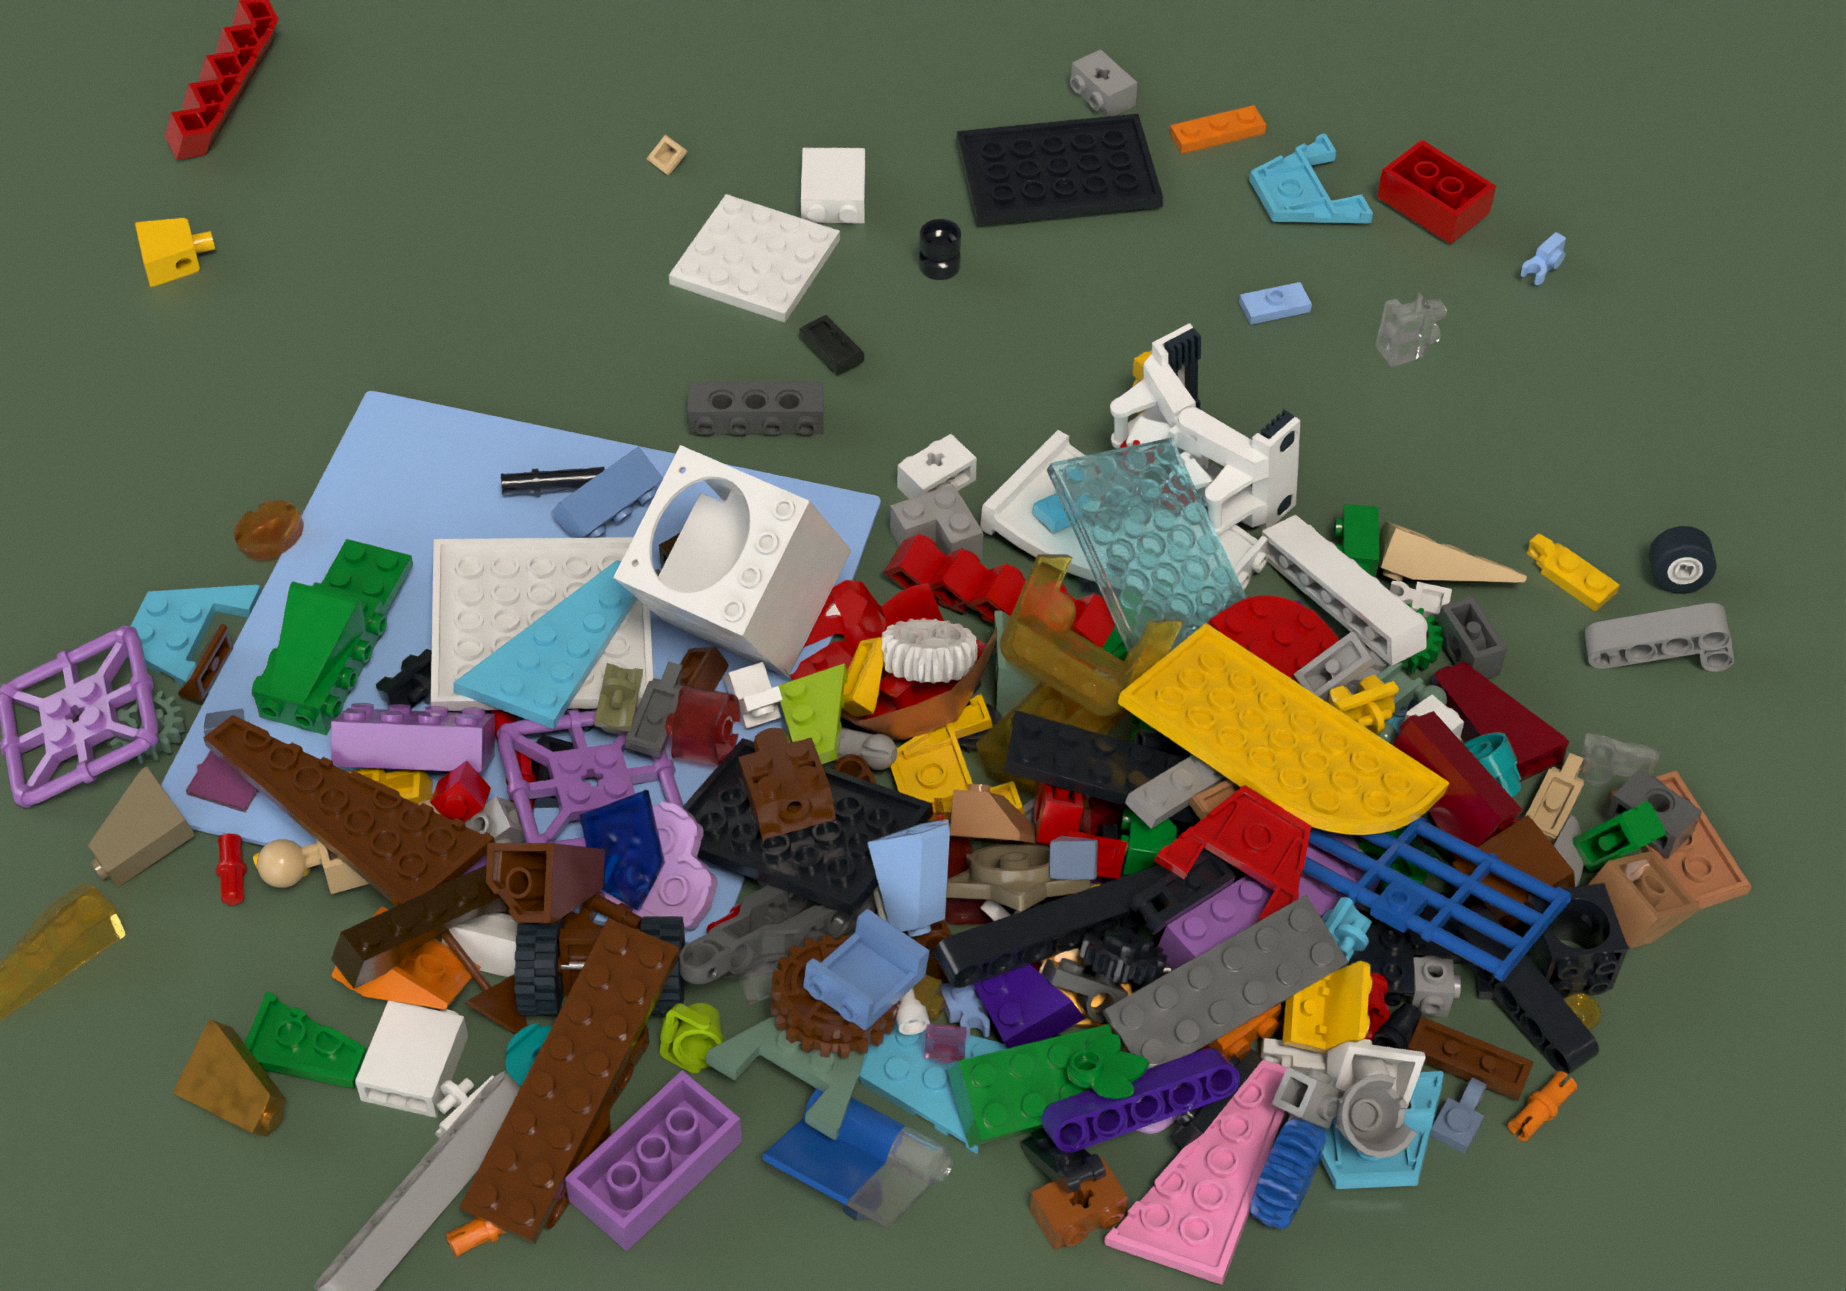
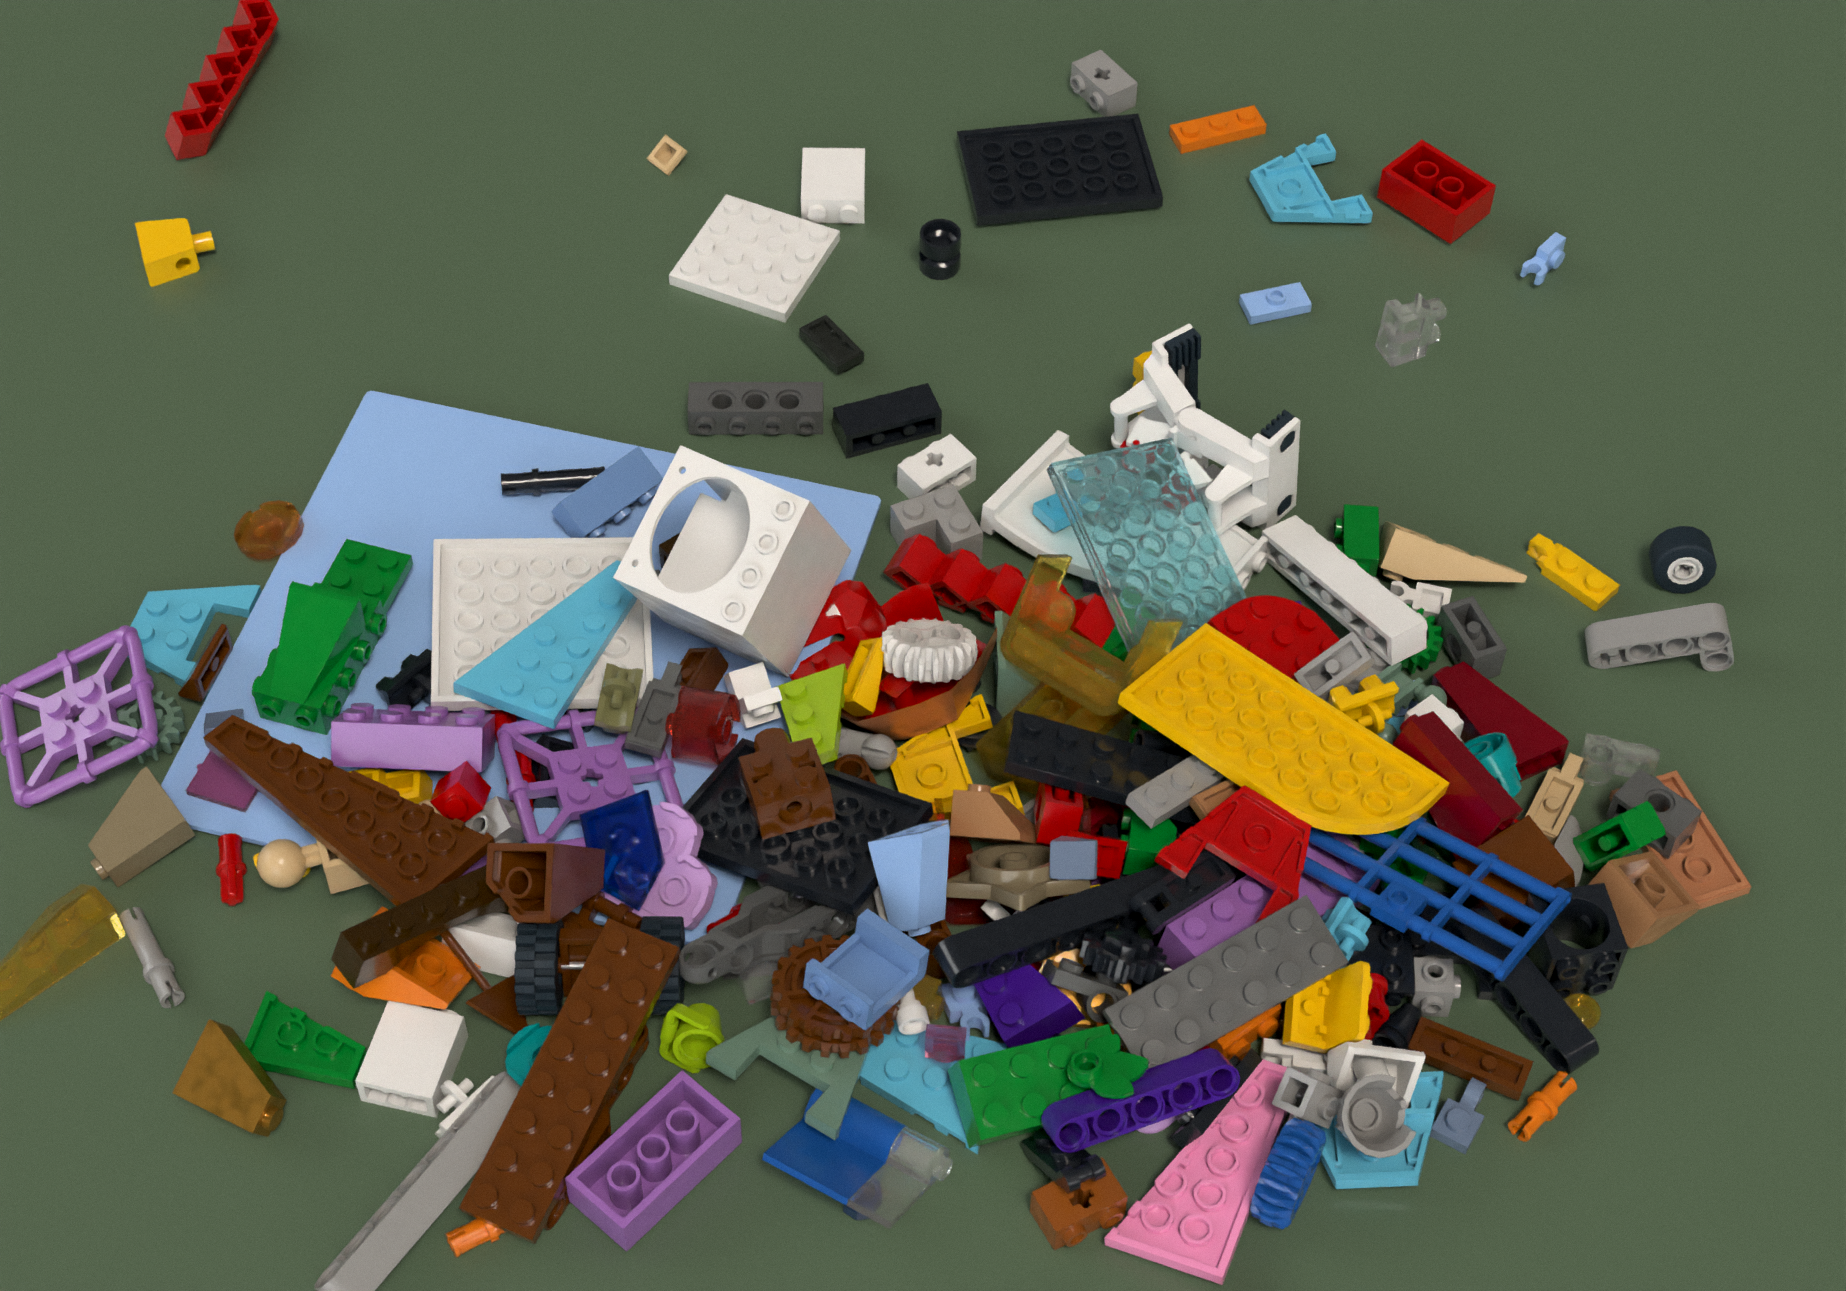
none -> light grey pin [119,907,185,1008]
none -> black brick [833,383,942,459]

